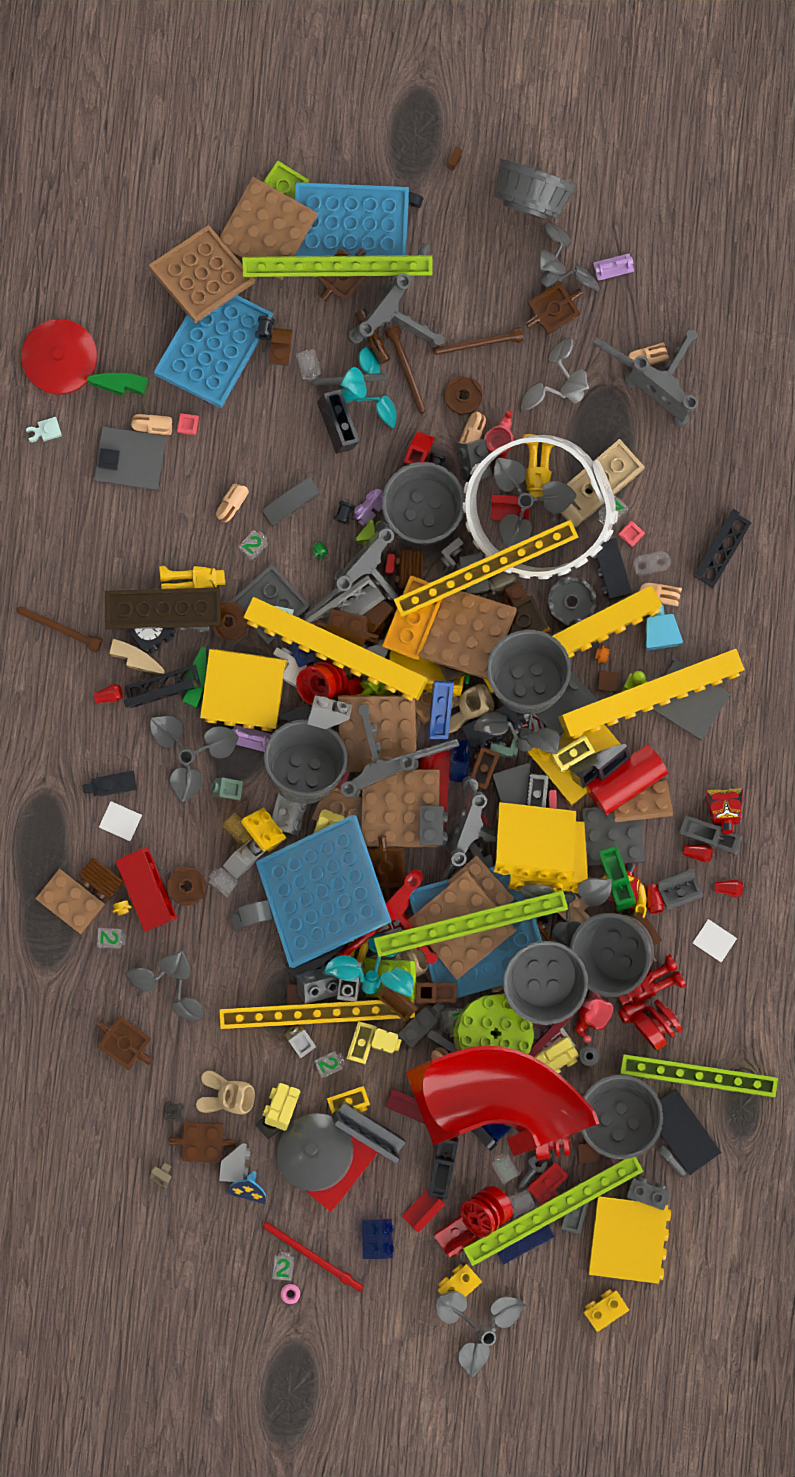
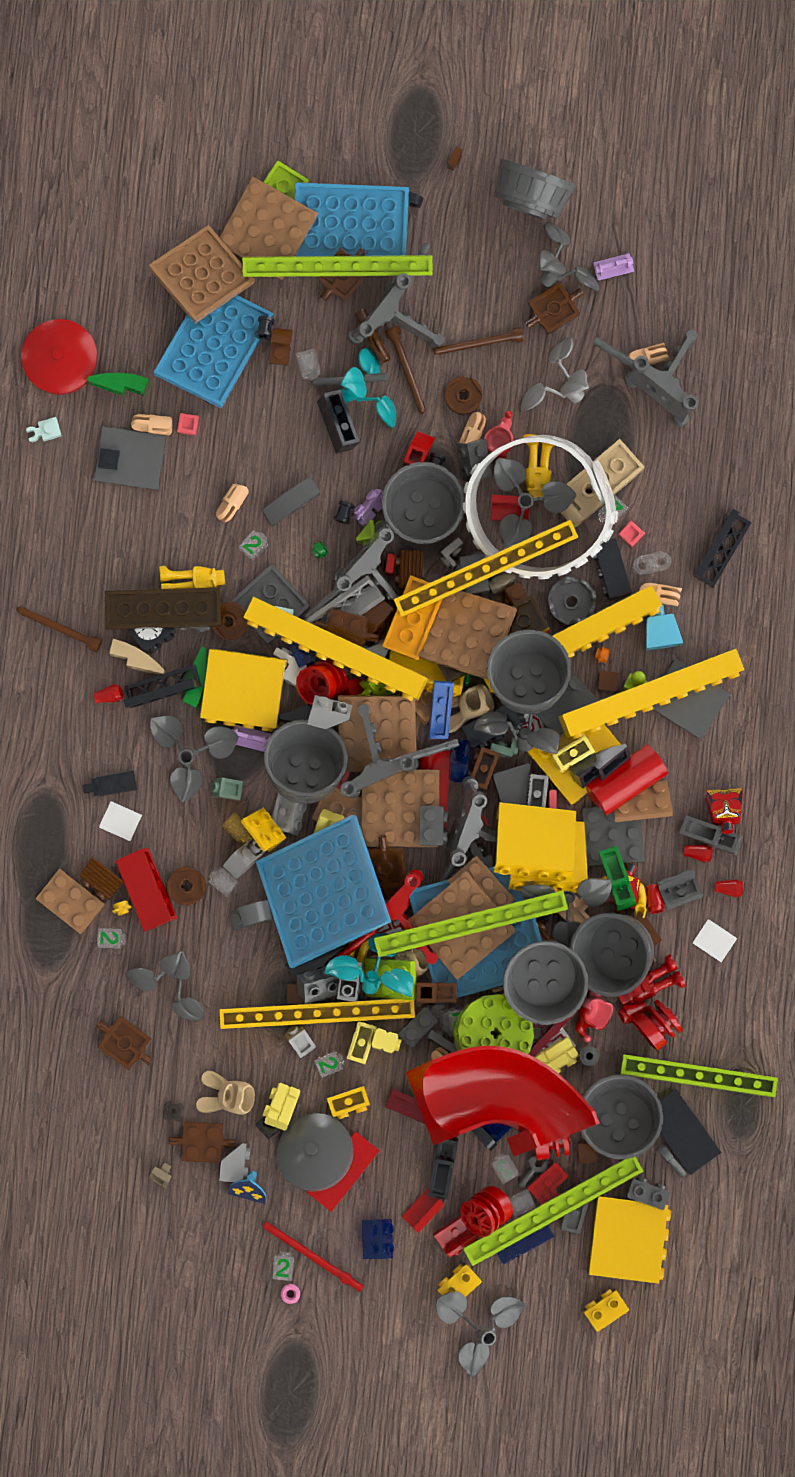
fence [332,1100,406,1164] -> none
reddish brown tile [377,986,418,1022] -> none

